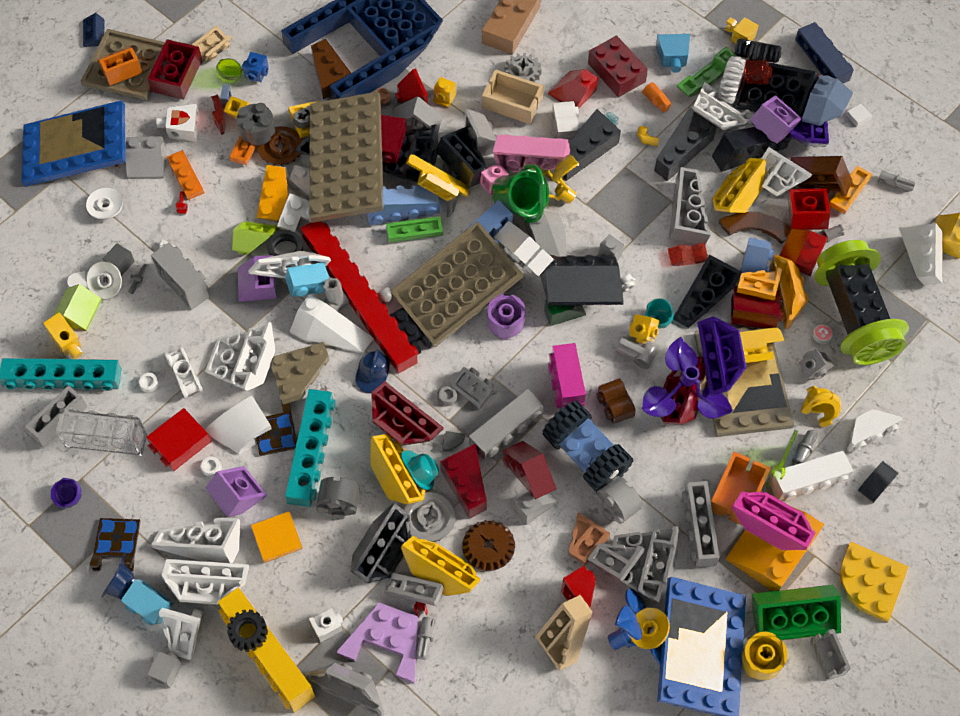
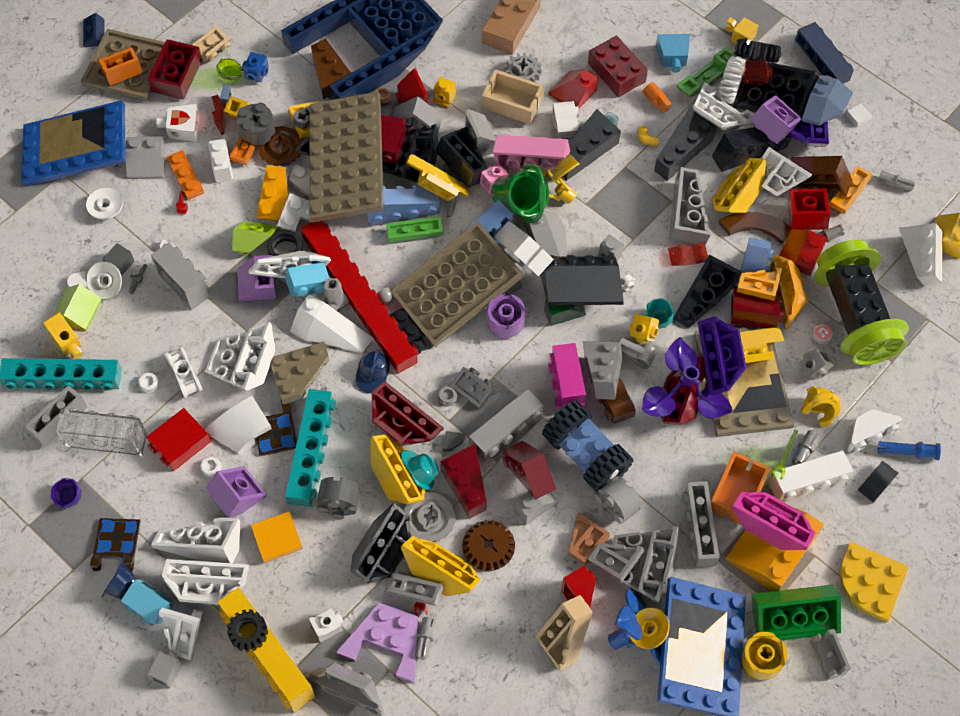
none -> white brick [208,139,233,183]
none -> light grey wedge [583,341,622,399]
none -> blue pin [877,441,941,461]

